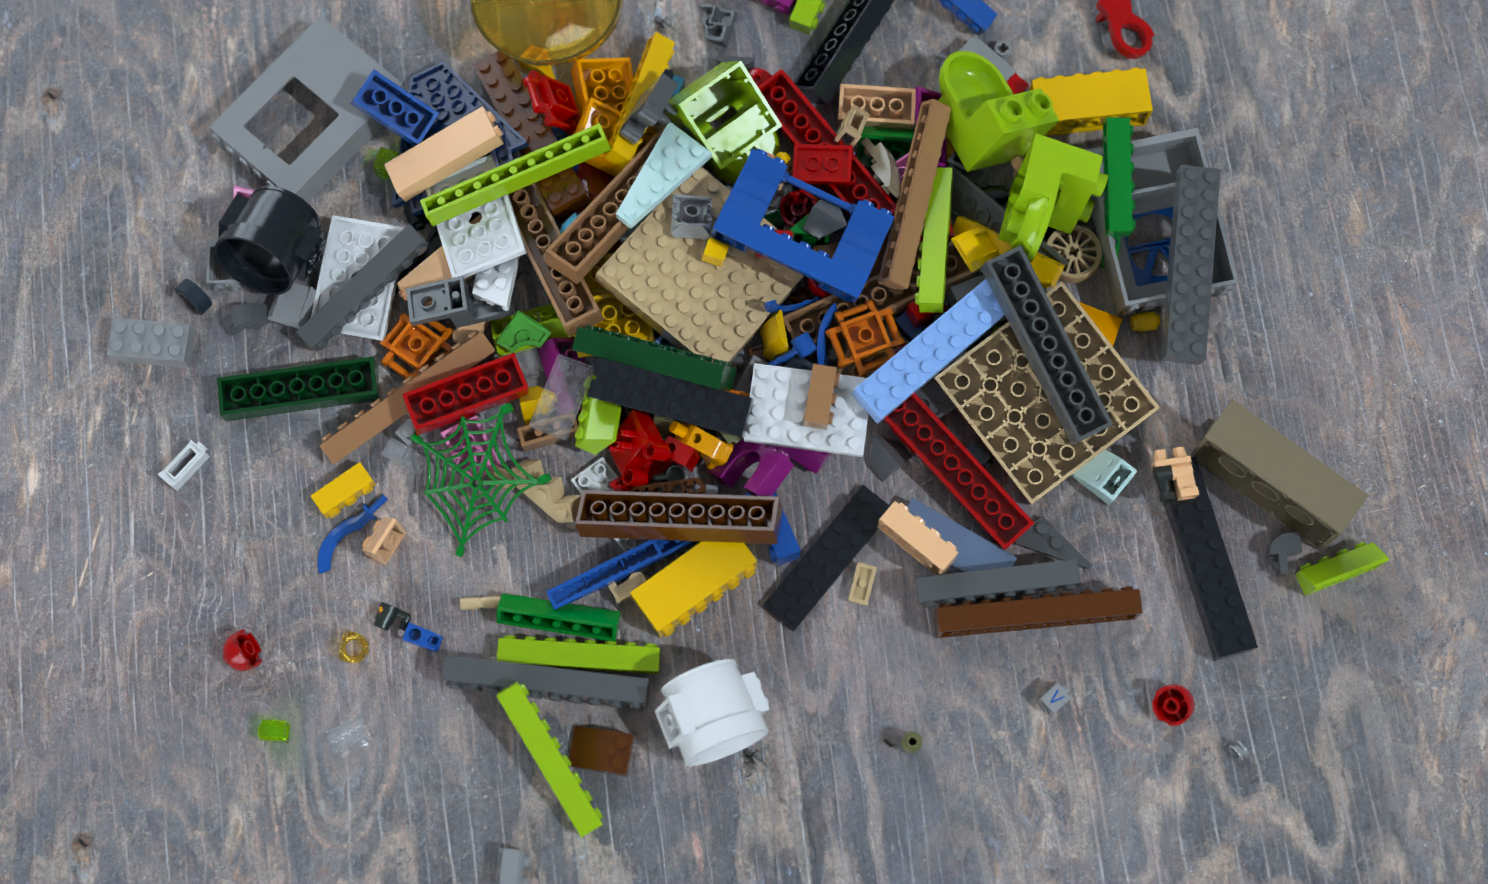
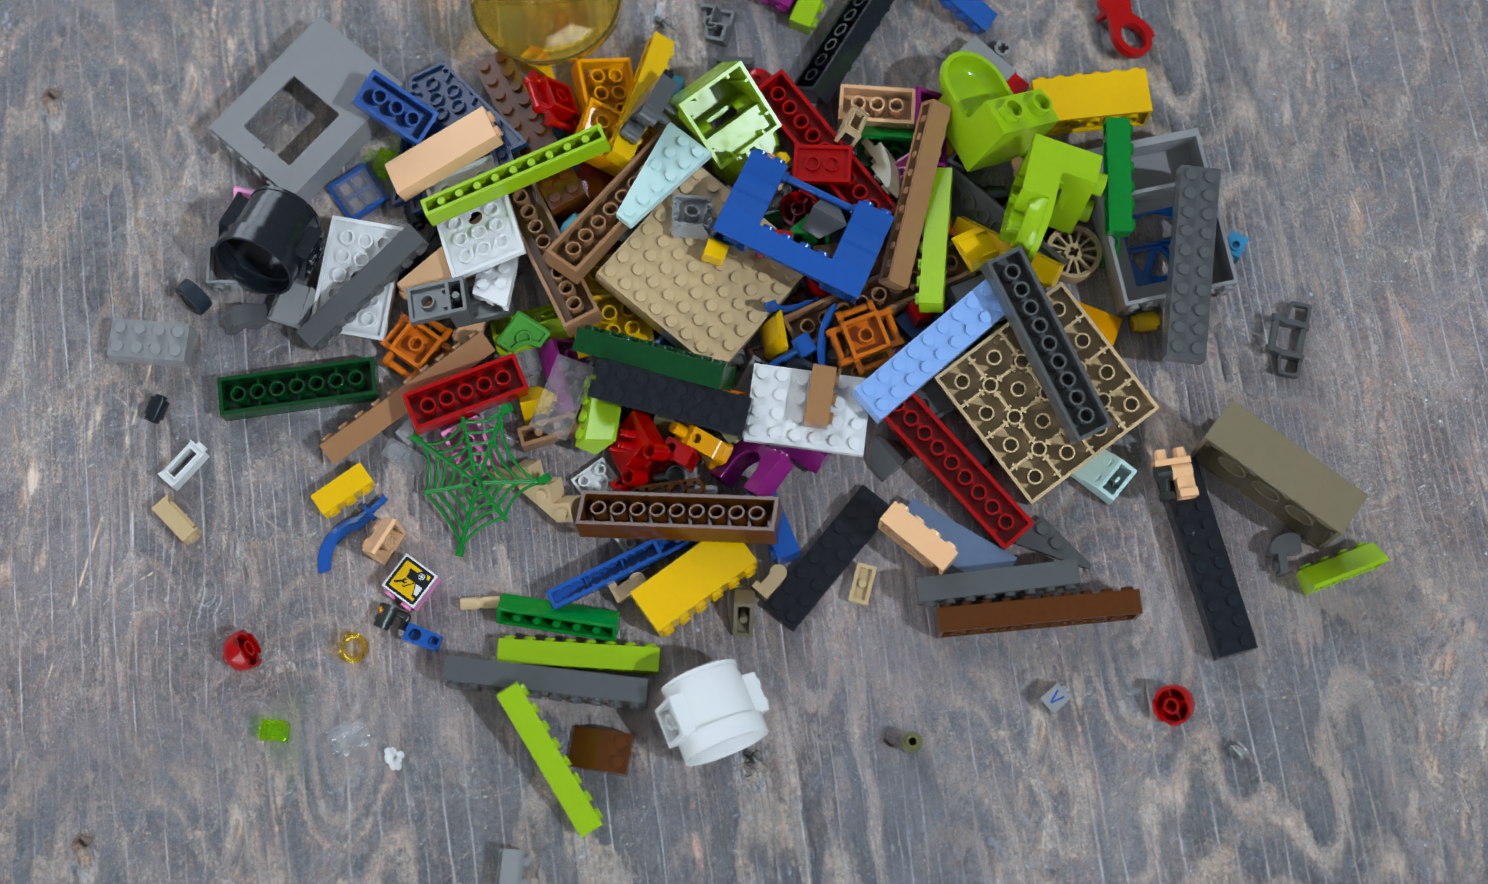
none -> black brick [144,394,170,424]
none -> tan window [151,493,202,545]
none -> clear piece [327,163,390,220]
none -> piece [382,553,441,612]
none -> white plant [384,747,404,770]
none -> dark tan slope [733,589,755,637]
none -> tan leg [751,564,787,602]
none -> dark azure brick [1227,230,1249,264]
none -> dark grey bar [1264,301,1312,379]

